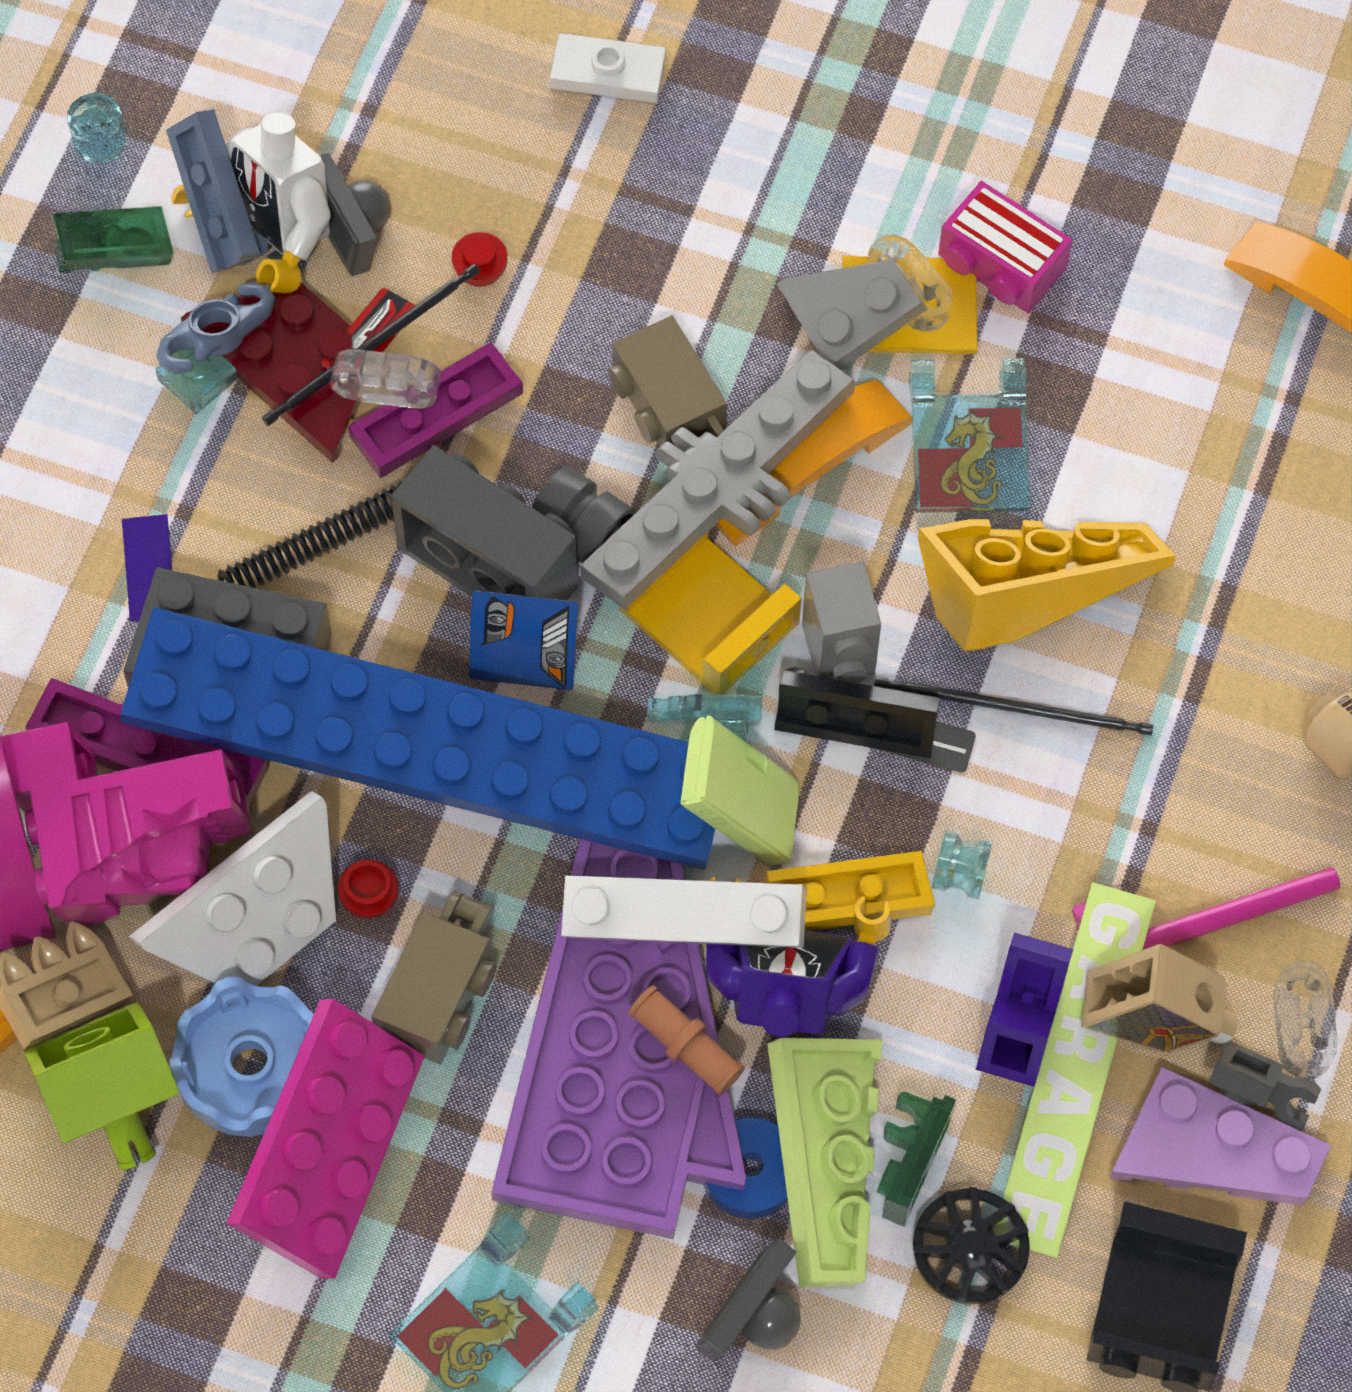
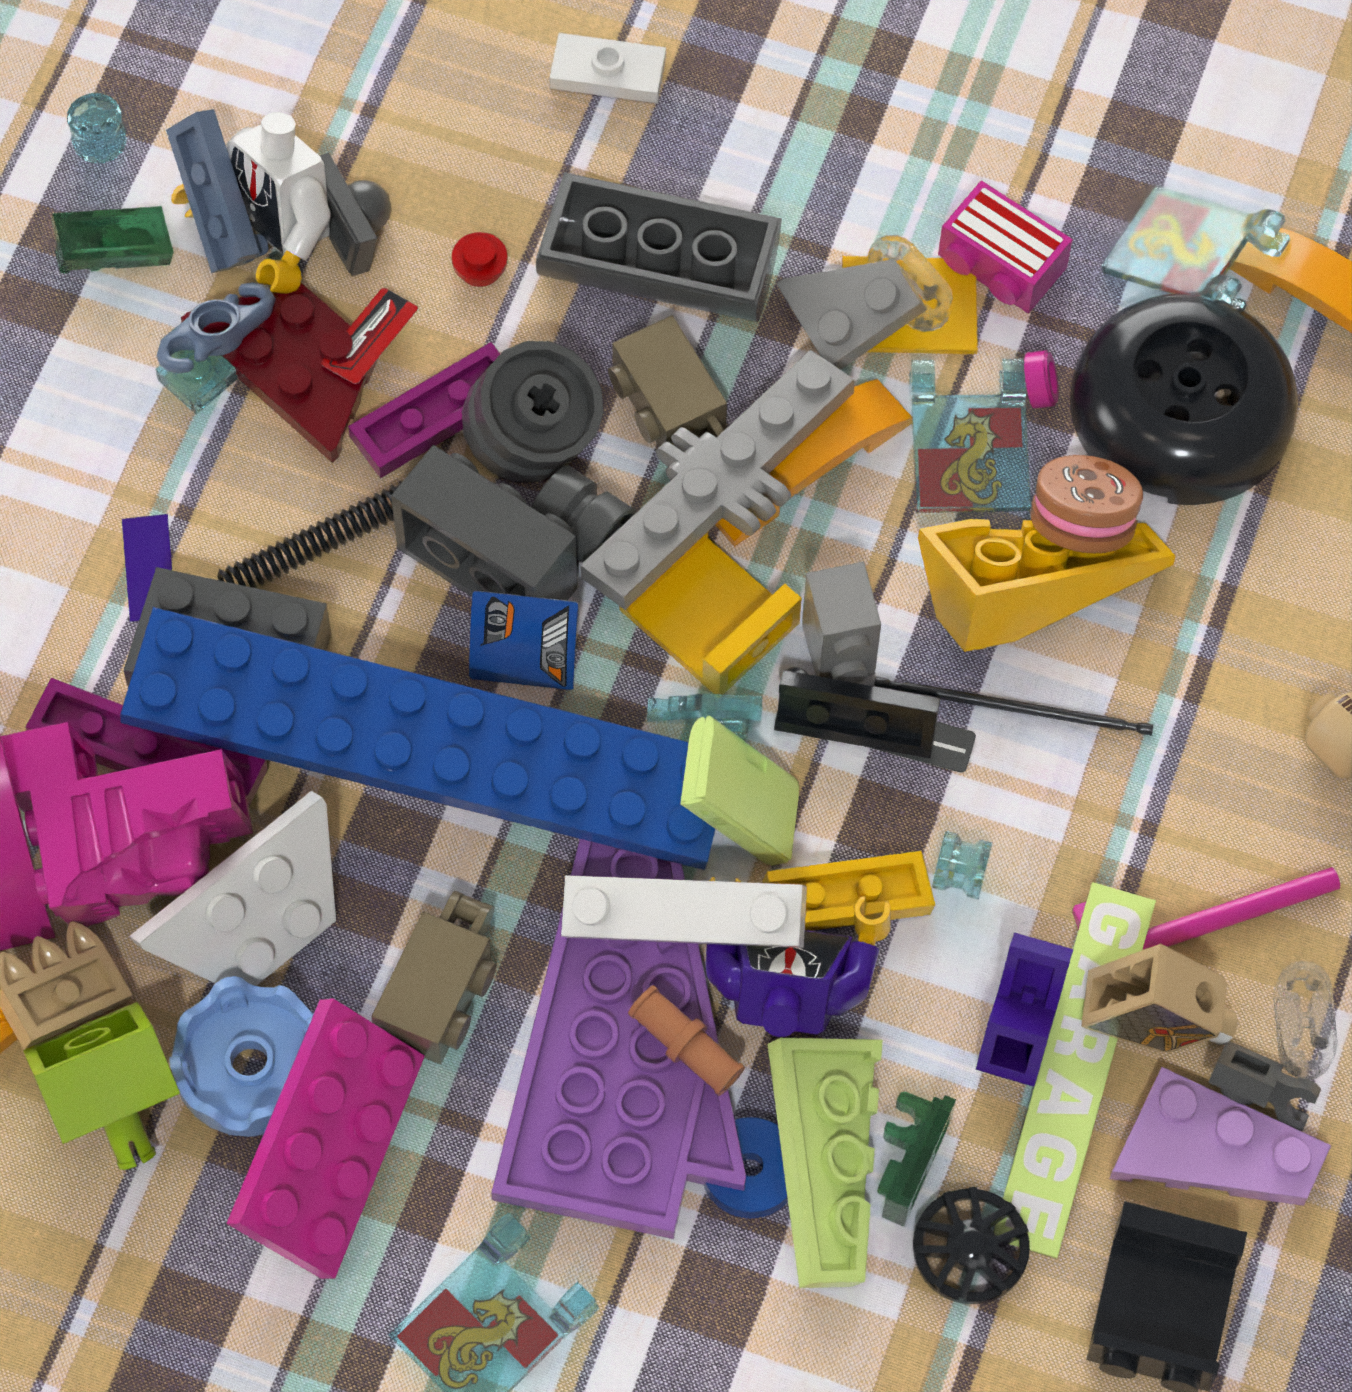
black piece [261,264,480,426] -> none
clear beam [330,349,442,408] -> none
red plate [338,859,398,919] -> none
dark grey tile [696,1239,801,1362] -> none
none -> dark grey wheel [462,341,603,482]
none -> dark grey brick [536,172,782,322]
none -> dark pink tile [1024,350,1059,409]
none -> nougat head [1030,455,1143,553]
none -> black brick [1070,294,1298,505]
none -> clear light blue flag [1101,186,1290,310]

